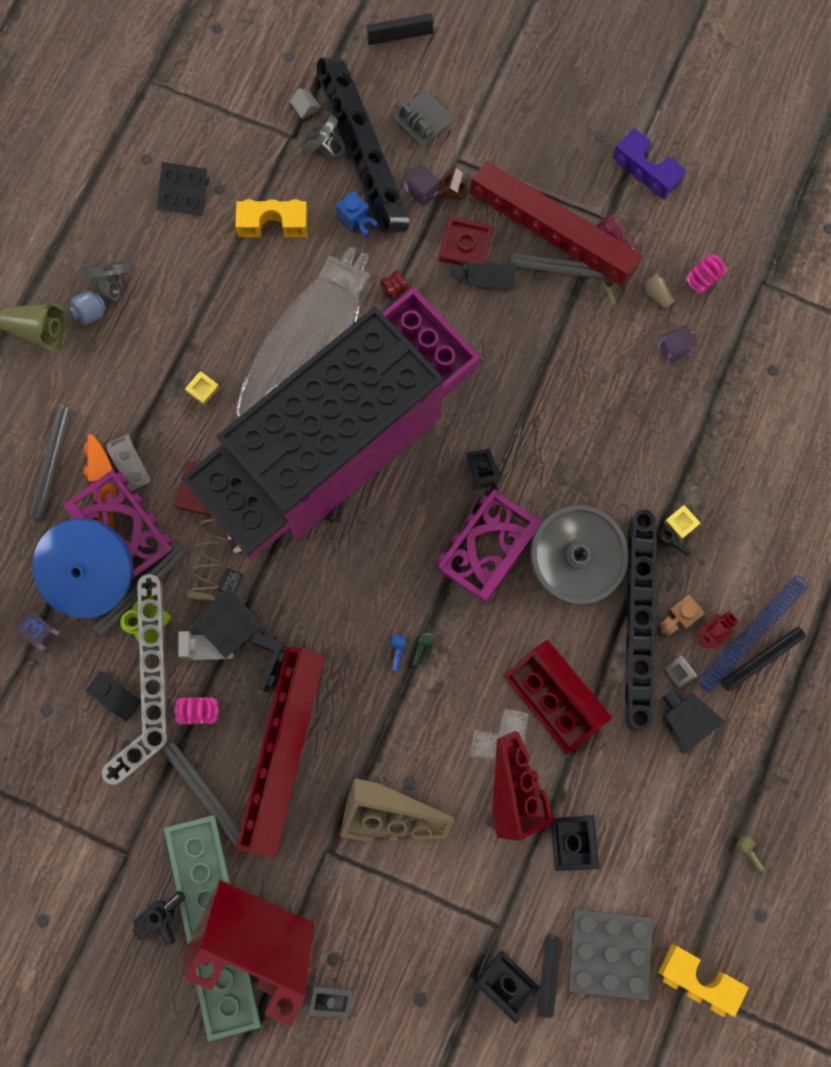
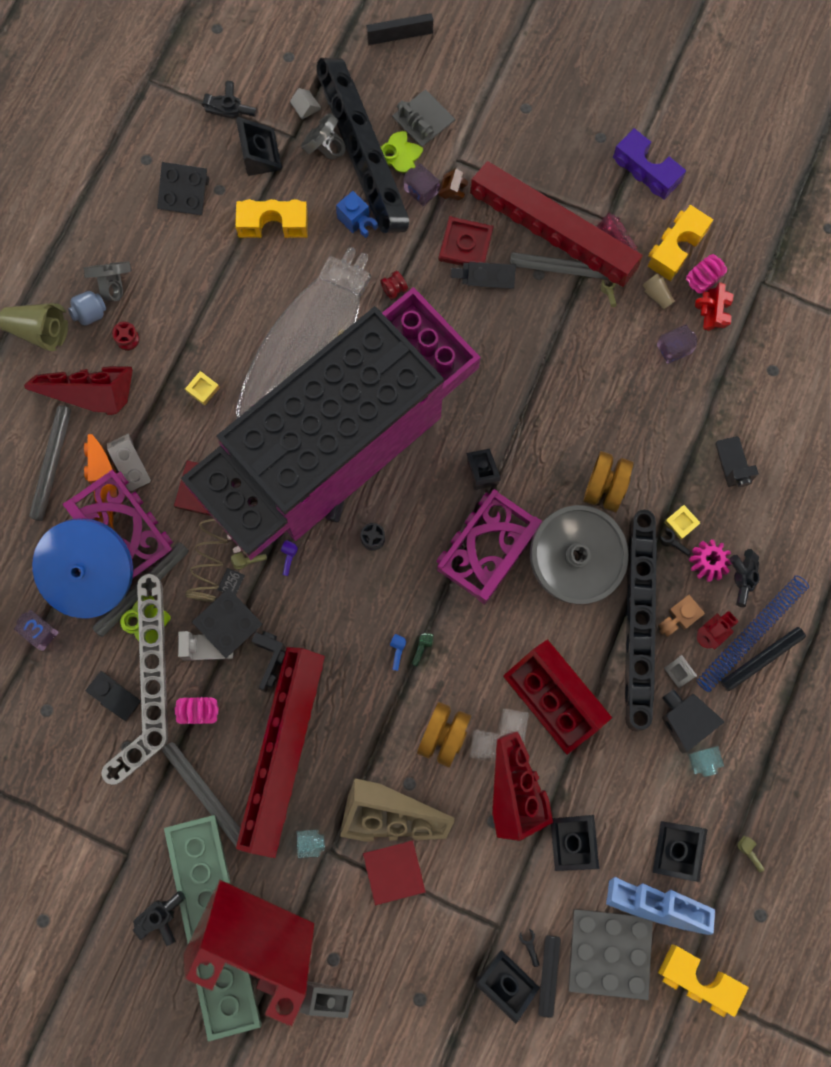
none -> dark red wedge [24,366,133,415]
none -> dark red wheel [112,322,140,351]
none -> black piece [201,81,257,118]
none -> olive hand [231,552,267,570]
none -> black slope [236,117,282,176]
none -> dark purple hand [281,540,298,576]
none -> clear light blue plate [297,830,325,858]
none -> black wheel [360,523,385,551]
none -> dark red tile [363,840,426,905]
none -> lime plate [381,131,423,173]
none -> pearl gold wheel [417,701,471,768]
none -> black hand [519,929,540,967]
none -> pearl gold wheel [583,451,634,513]
none -> medium blue slope [606,877,715,935]
none -> yellow arch [648,205,713,282]
none -> black slope [652,821,708,882]
none -> clear light blue plate [688,746,724,777]
none -> dark pink gear [689,540,731,582]
none -> red hips [695,282,734,331]
none -> black bracket [715,436,759,487]
none -> black piece [729,549,760,607]

